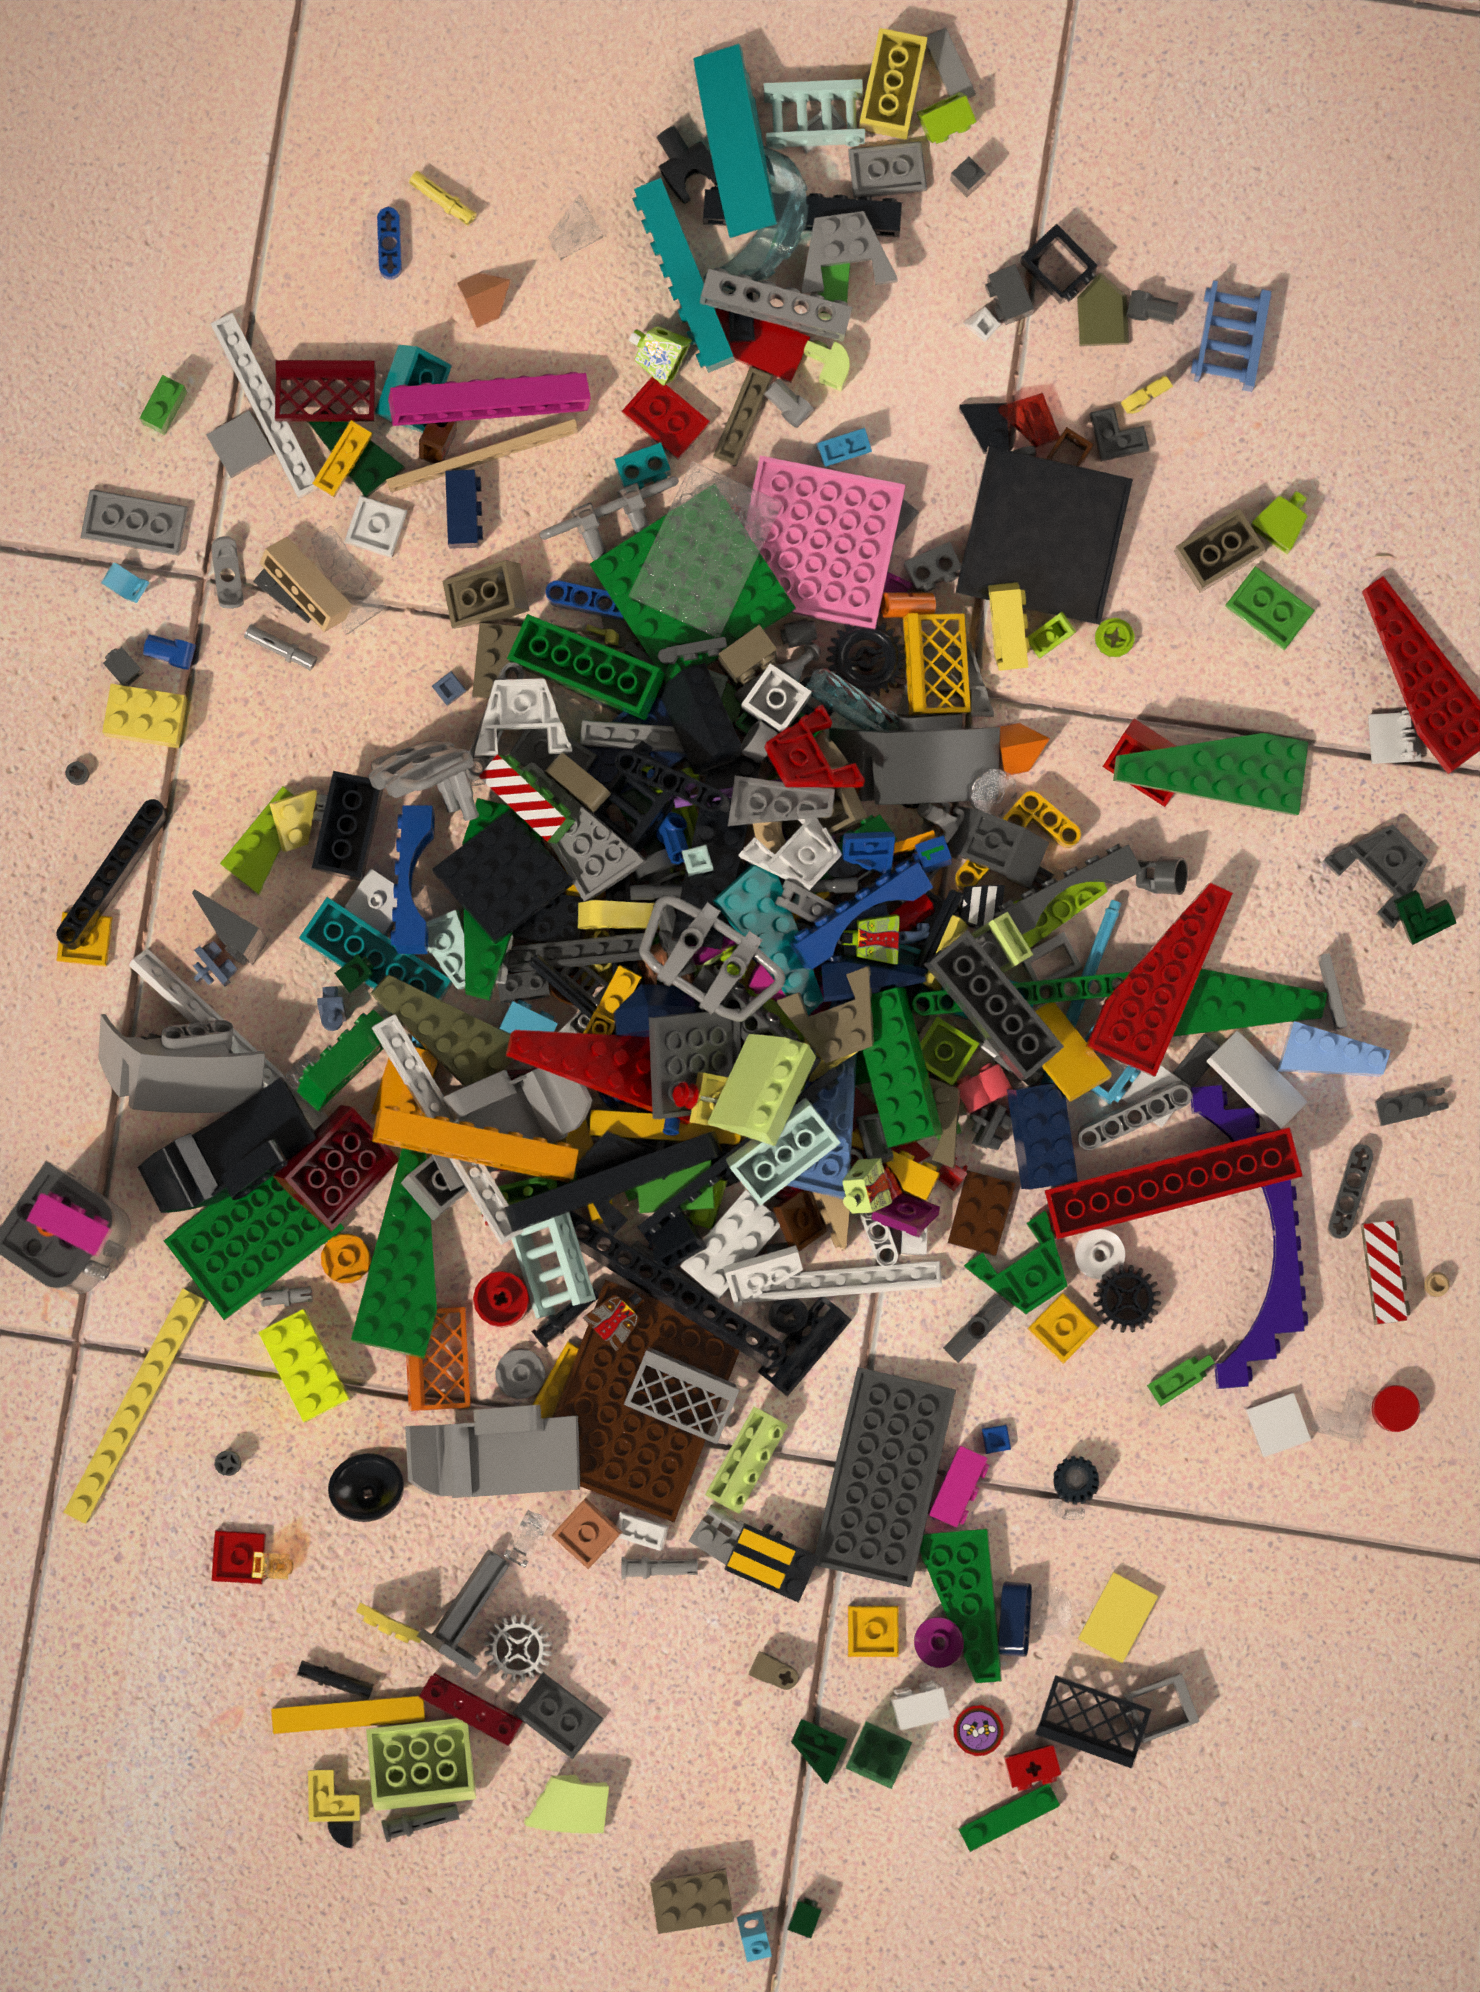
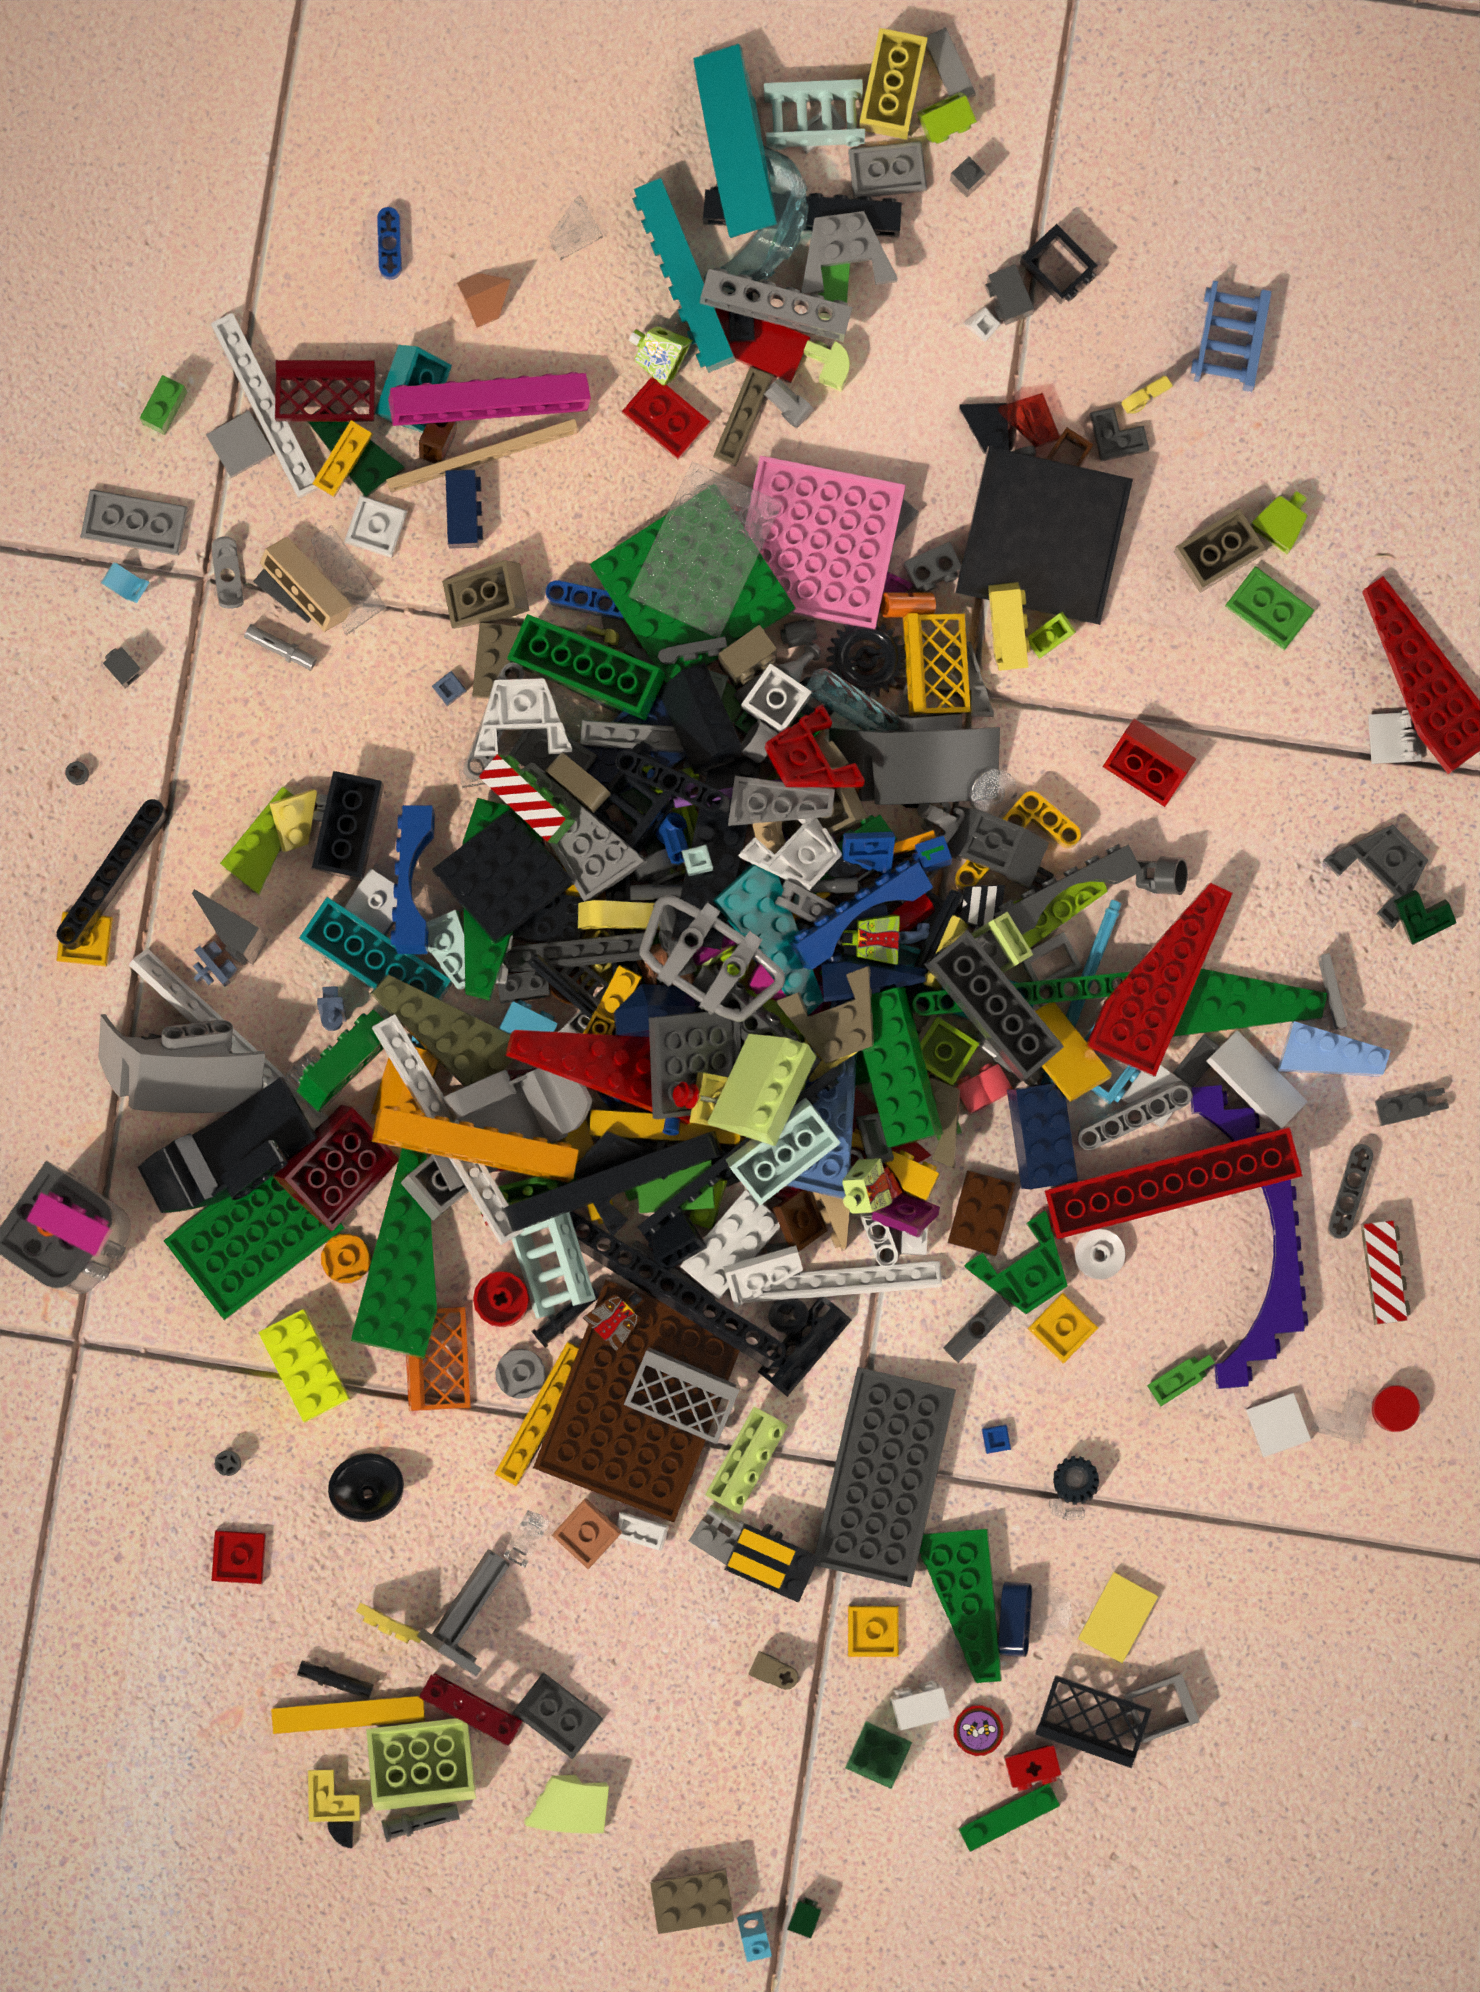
light yellow plate [63,1288,206,1524] -> none
light yellow brick [102,684,188,748] -> none
blue piece [143,634,196,670] -> none
clear yellow brick [252,1552,294,1580] -> none
light grey pin [260,1286,312,1307] -> none
dark green bracket [335,954,374,994] -> none
light grey piece [368,741,479,821] -> none
light grey beam [405,1405,580,1498] -> none
light yellow pin [408,170,477,226] -> none
white gear [484,1614,553,1683] -> none
light grey piece [539,476,679,561] -> none
teal brick [614,442,671,489] -> none
light grey pin [621,1556,698,1580] -> none
black connector [657,126,717,204] -> none
dark green wing [791,1718,848,1785] -> none
dark azure hinge [816,428,872,467] -> none
magenta dish [914,1617,964,1668] -> none
dark pink brick [928,1446,990,1528] -> none
red tile [938,1157,968,1191] -> none
dark grey hips [969,1103,1012,1150] -> none
orange slope [999,723,1050,776] -> none
olive tile [1077,272,1129,346] -> none
black gear [1093,1265,1161,1333] -> none
lime gear [1095,618,1135,657] -> none
green wing [1113,733,1309,816] -> none
dark grey piece [1126,290,1178,325] -> none
tan plate [1424,1272,1450,1297] -> none

